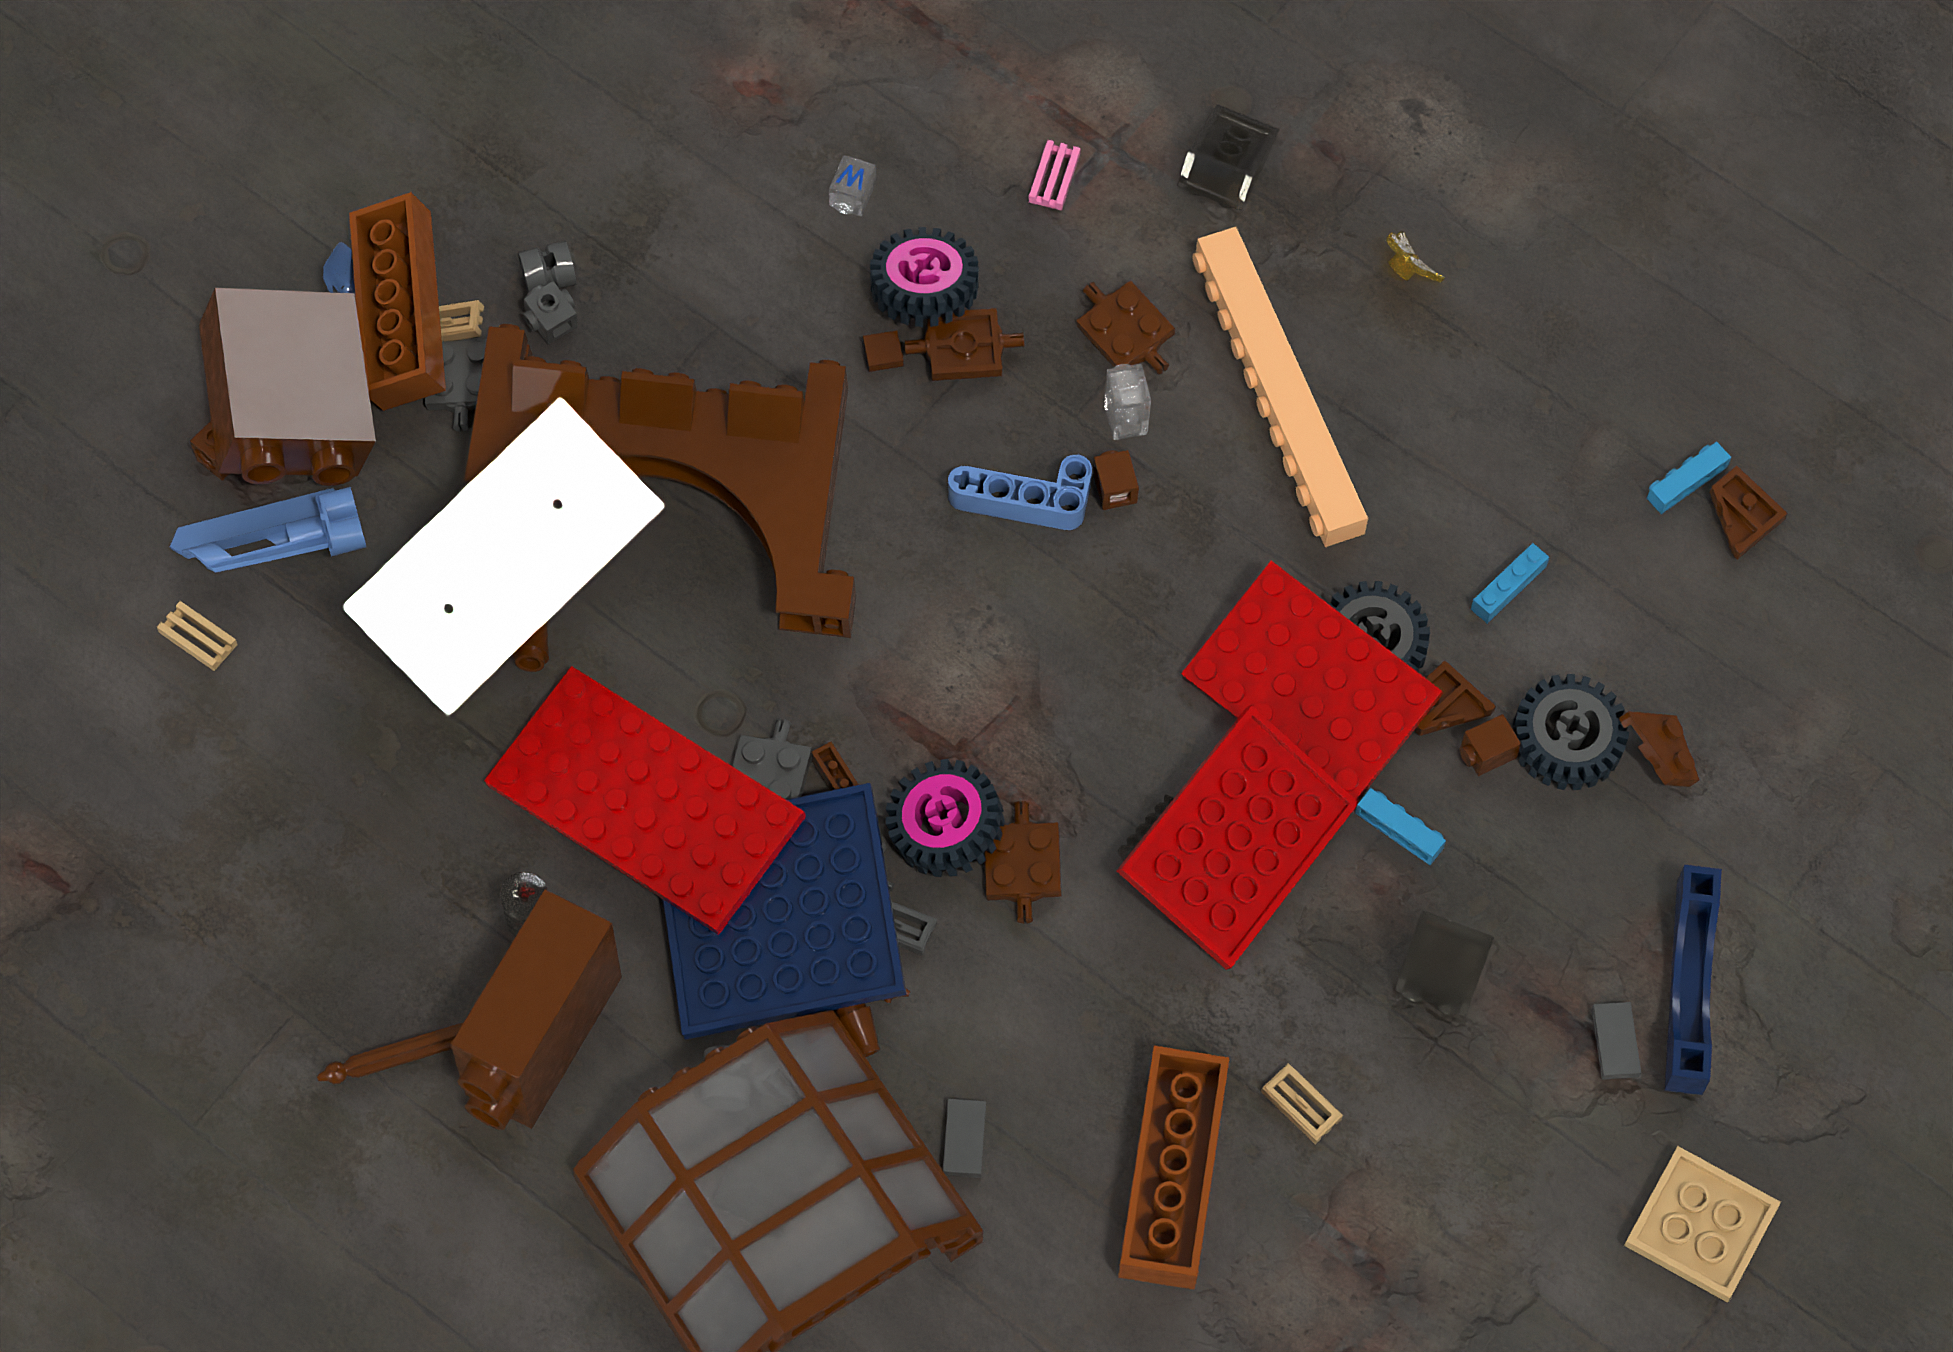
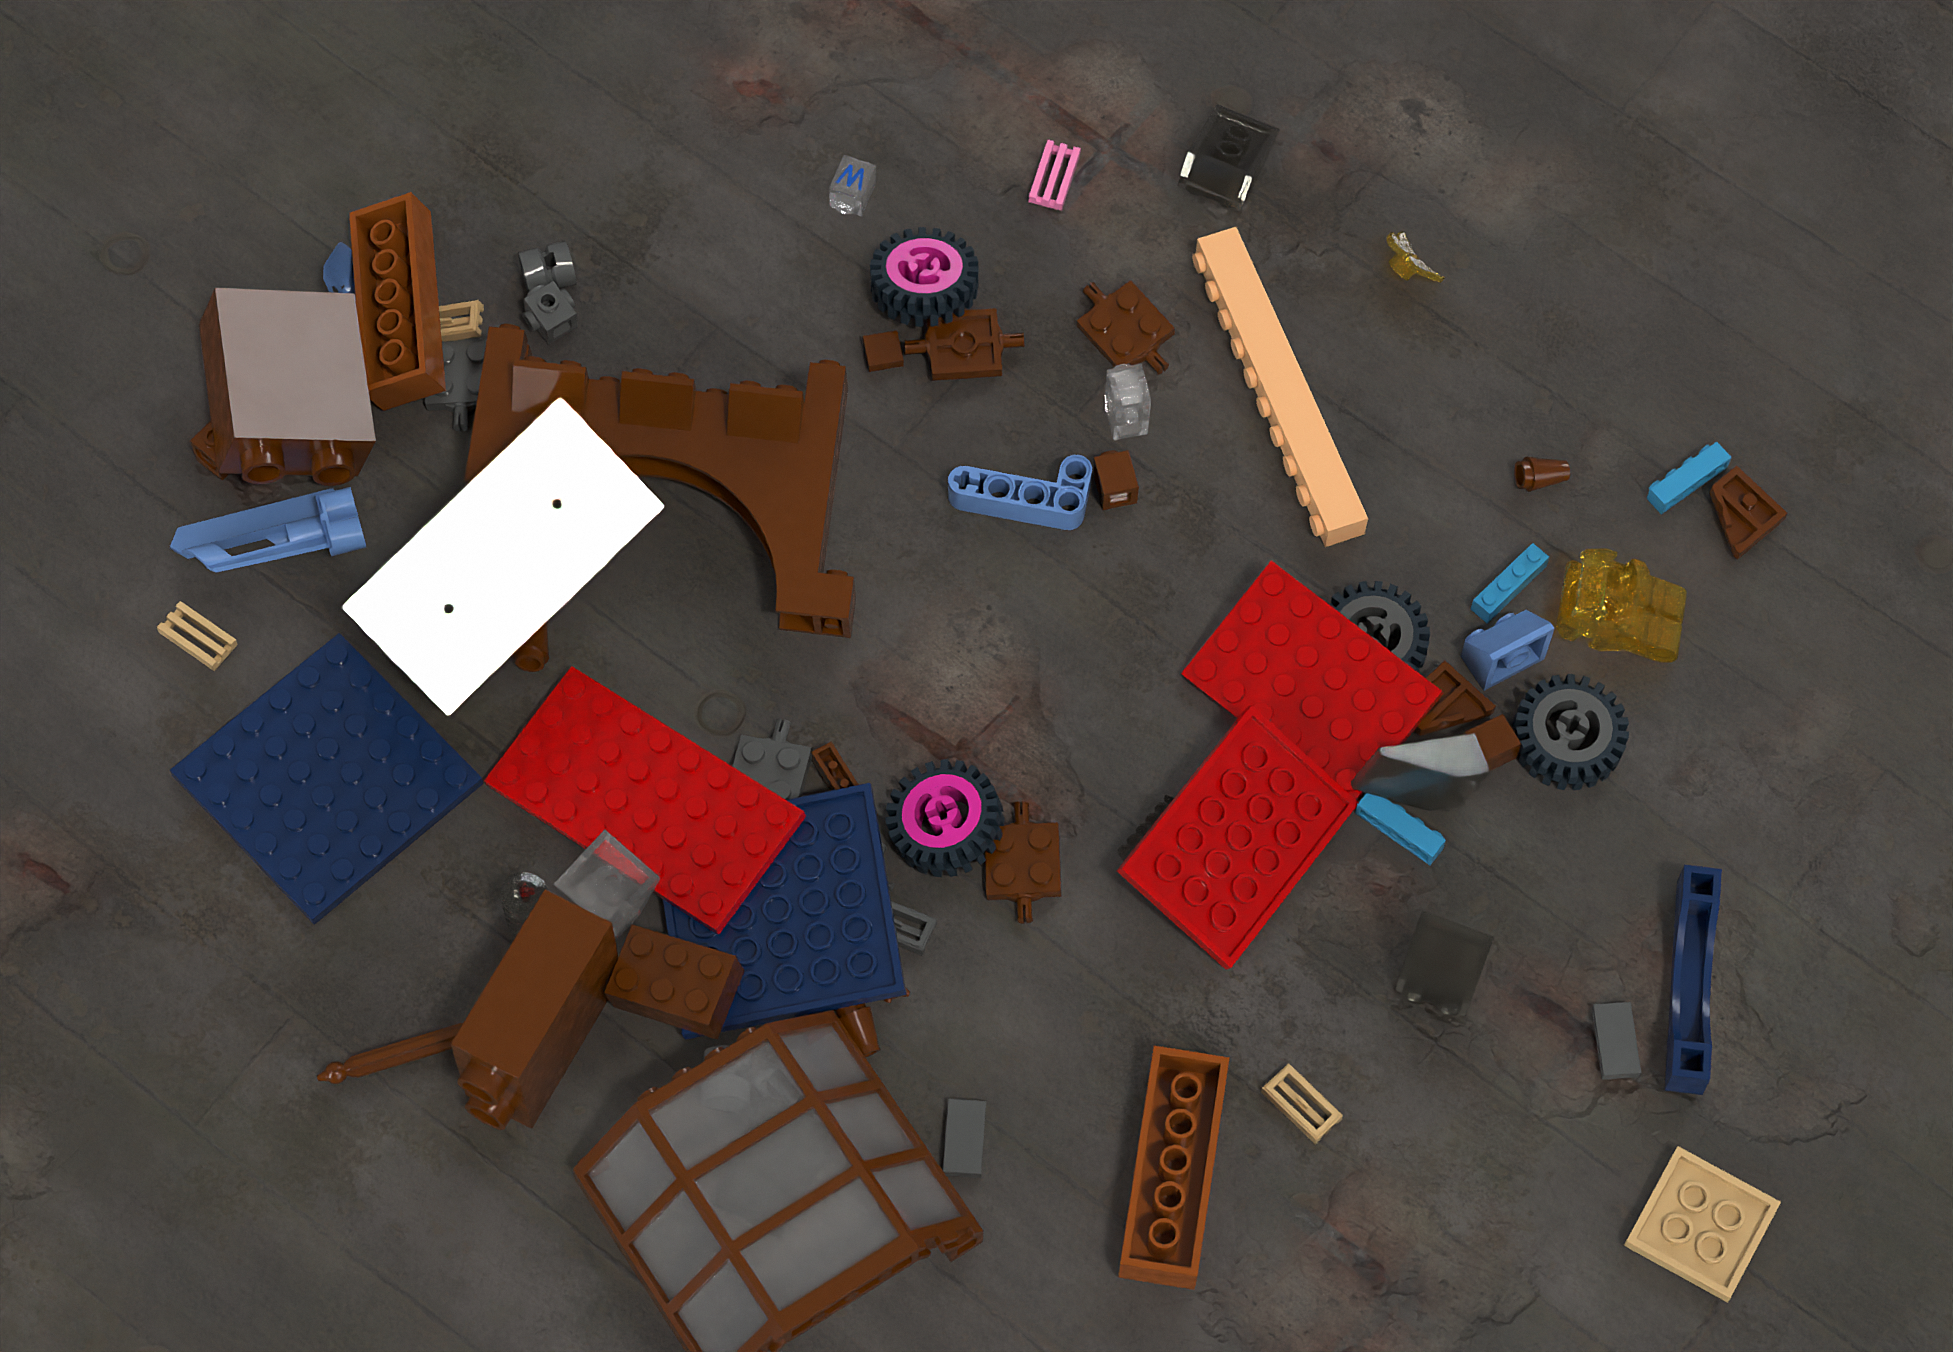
reddish brown wing [1619,711,1699,787] -> none
none -> dark blue plate [170,633,484,925]
none -> clear slope [554,830,660,941]
none -> reddish brown brick [604,924,744,1040]
none -> clear smoke slope [1350,733,1490,812]
none -> medium blue slope [1461,610,1555,691]
none -> reddish brown cone [1514,457,1570,492]
none -> clear yellow connector [1556,548,1687,663]

